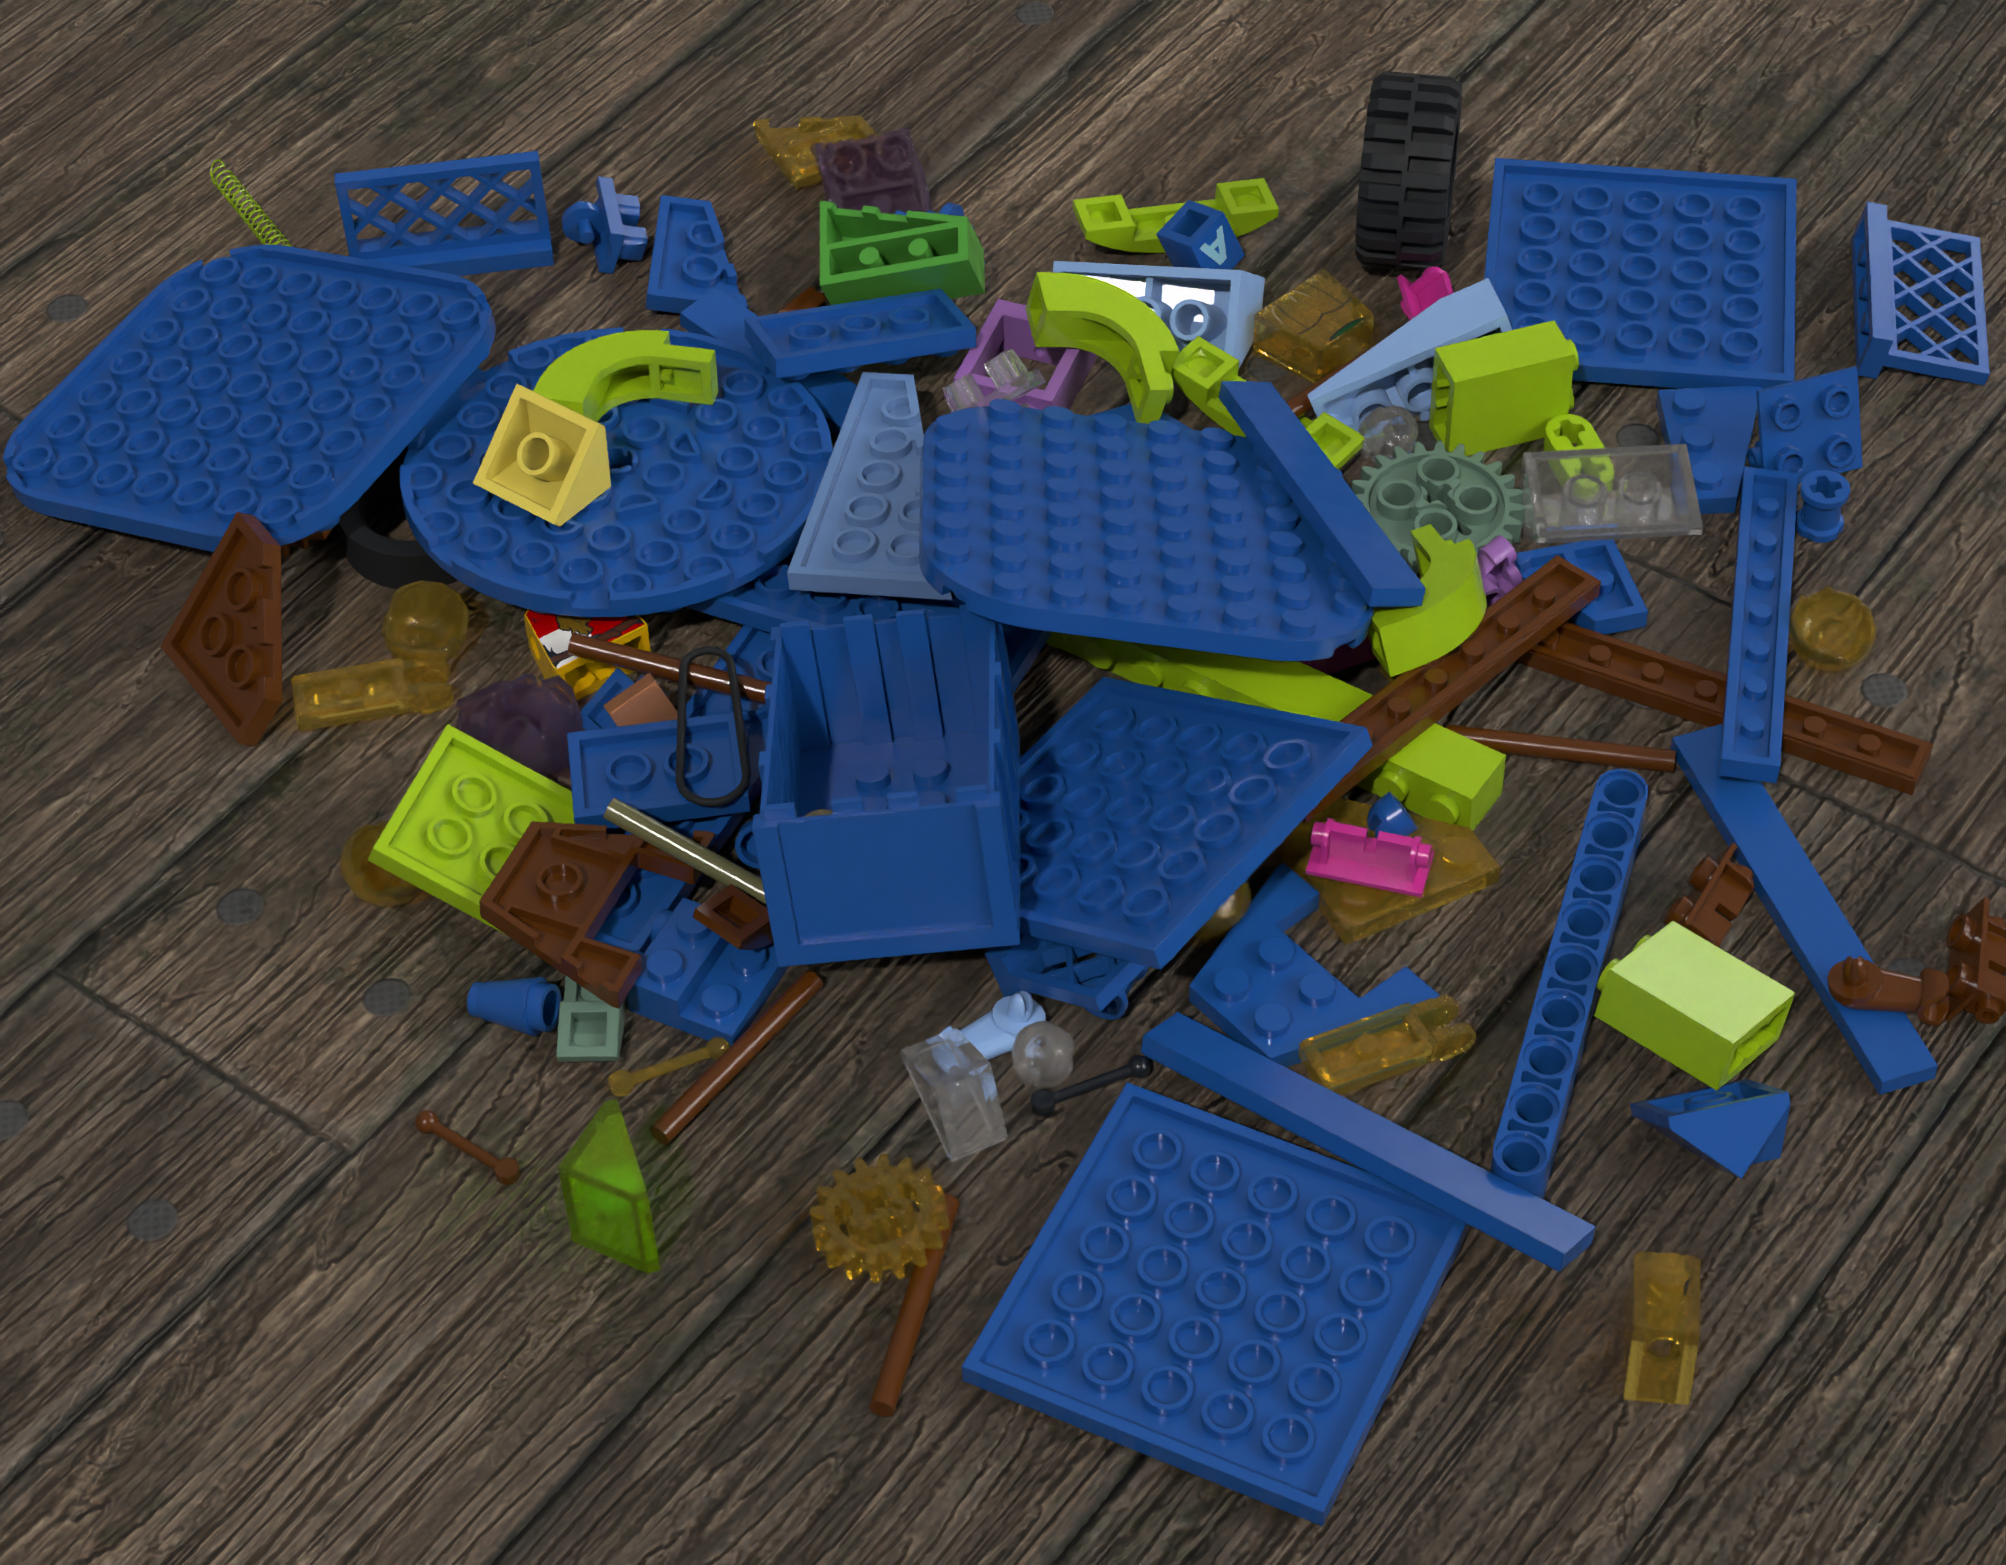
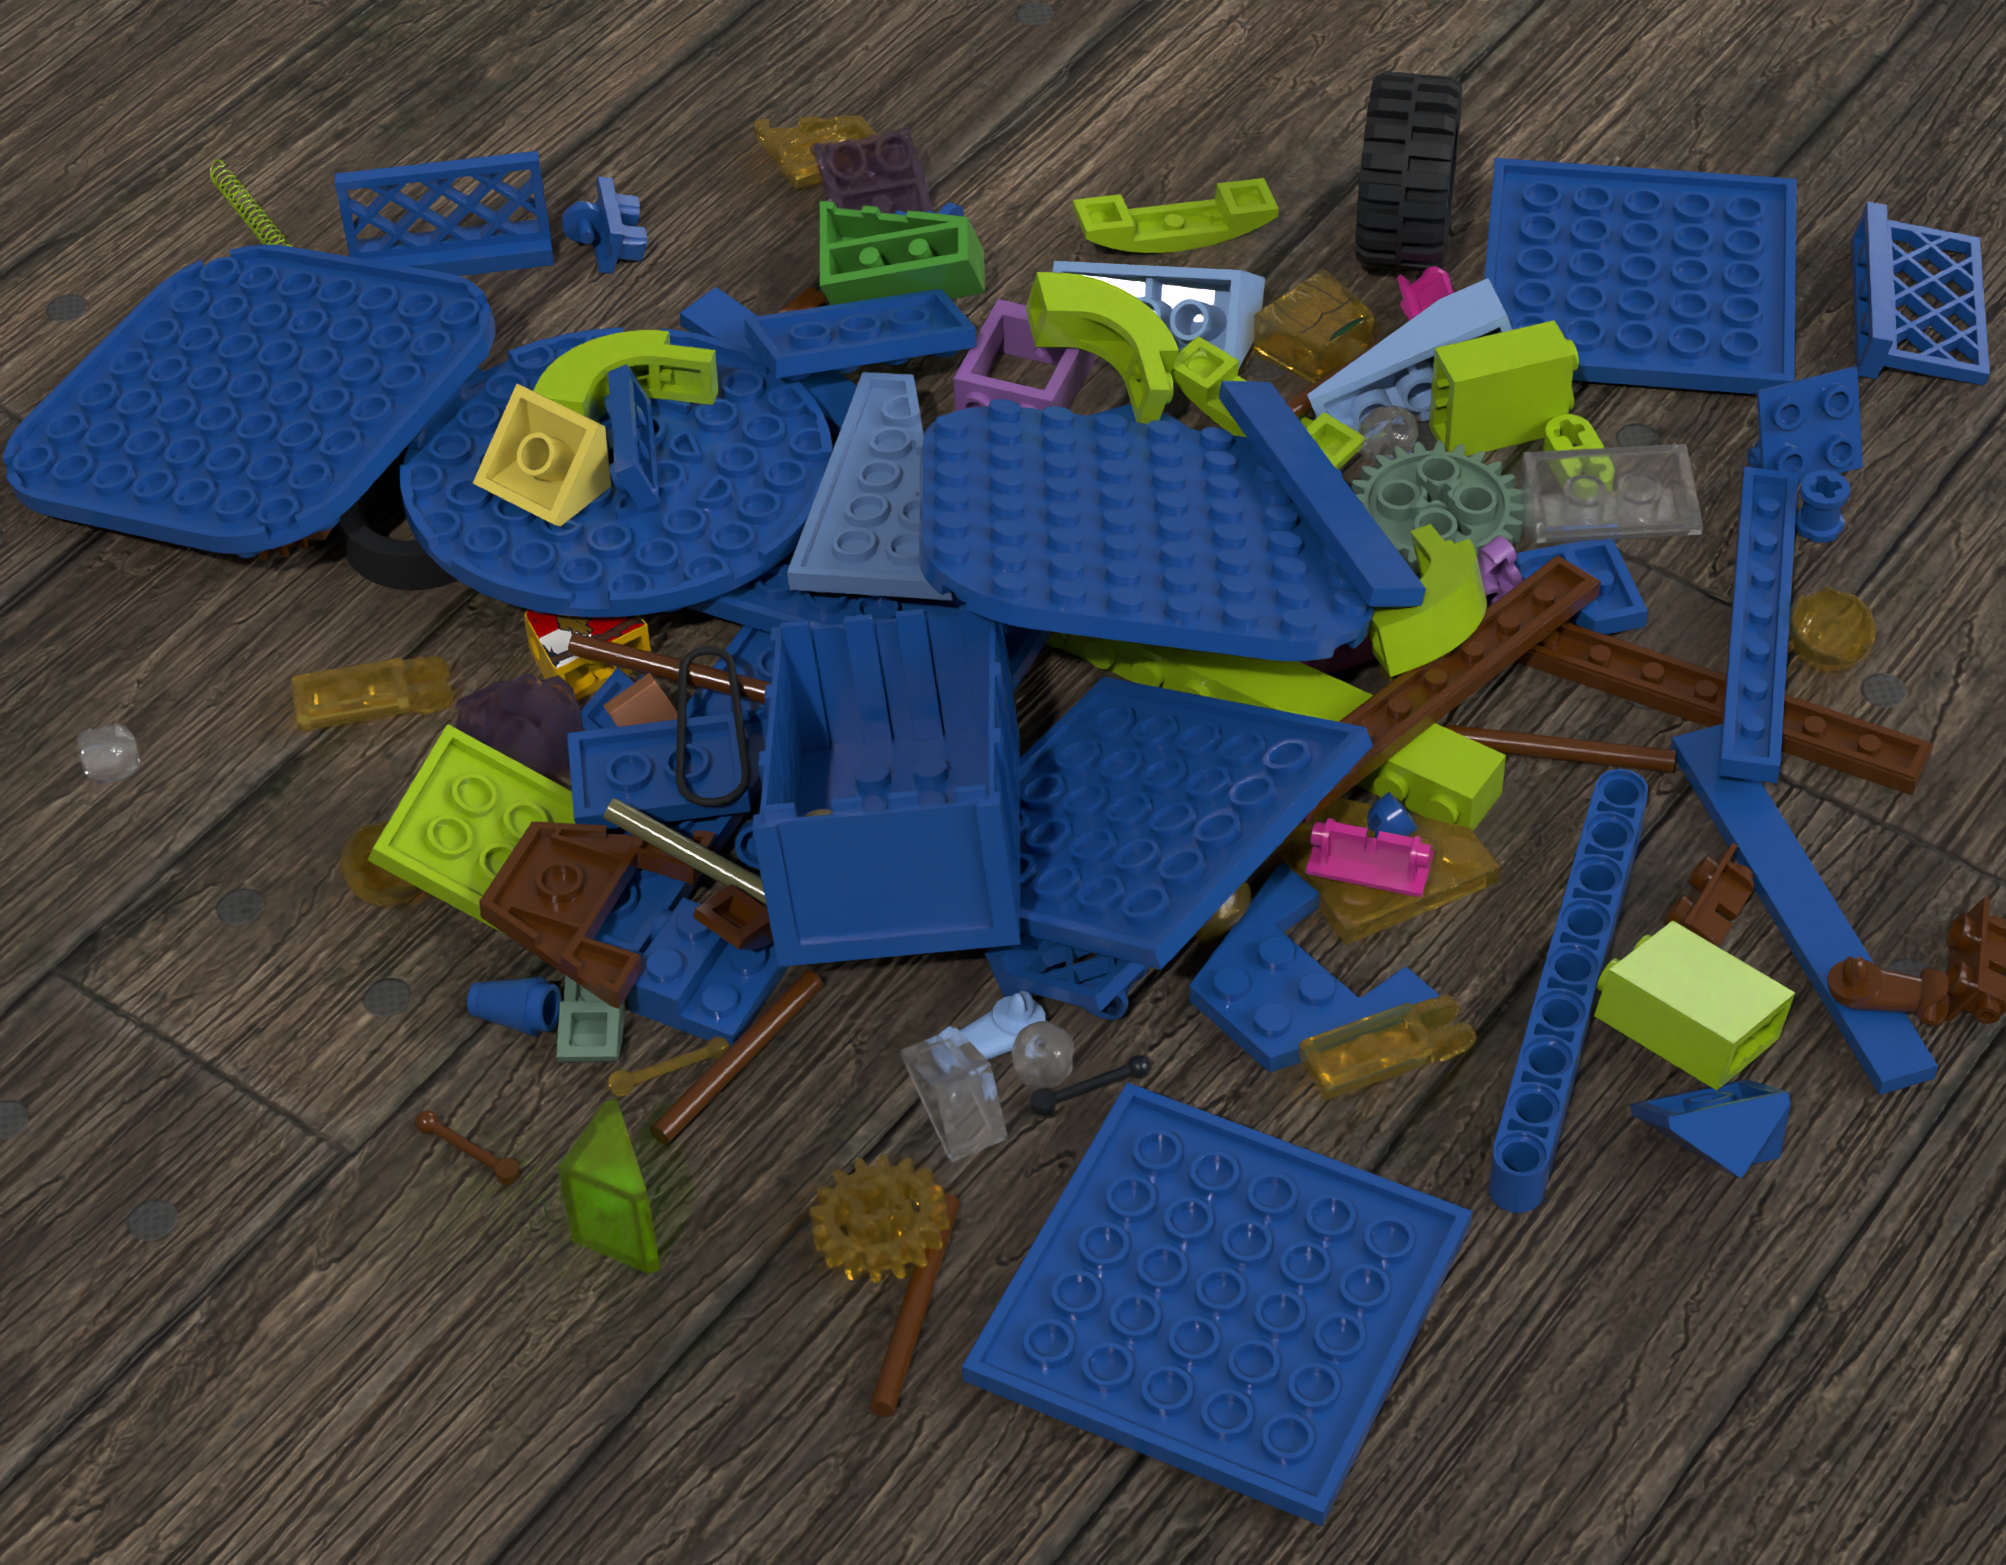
reddish brown plate [160,512,282,746] -> none
clear yellow hair [382,580,469,668] -> none
blue wing [646,195,748,313] -> none
clear hips [942,349,1046,412] -> none
blue tile [1140,1012,1596,1272] -> none
blue brick [1156,200,1245,270] -> none
clear yellow torso [1623,1251,1701,1405] -> none
blue wing [1656,386,1762,515] -> none
none -> clear piece [78,722,142,783]
none -> blue plate [604,364,660,511]

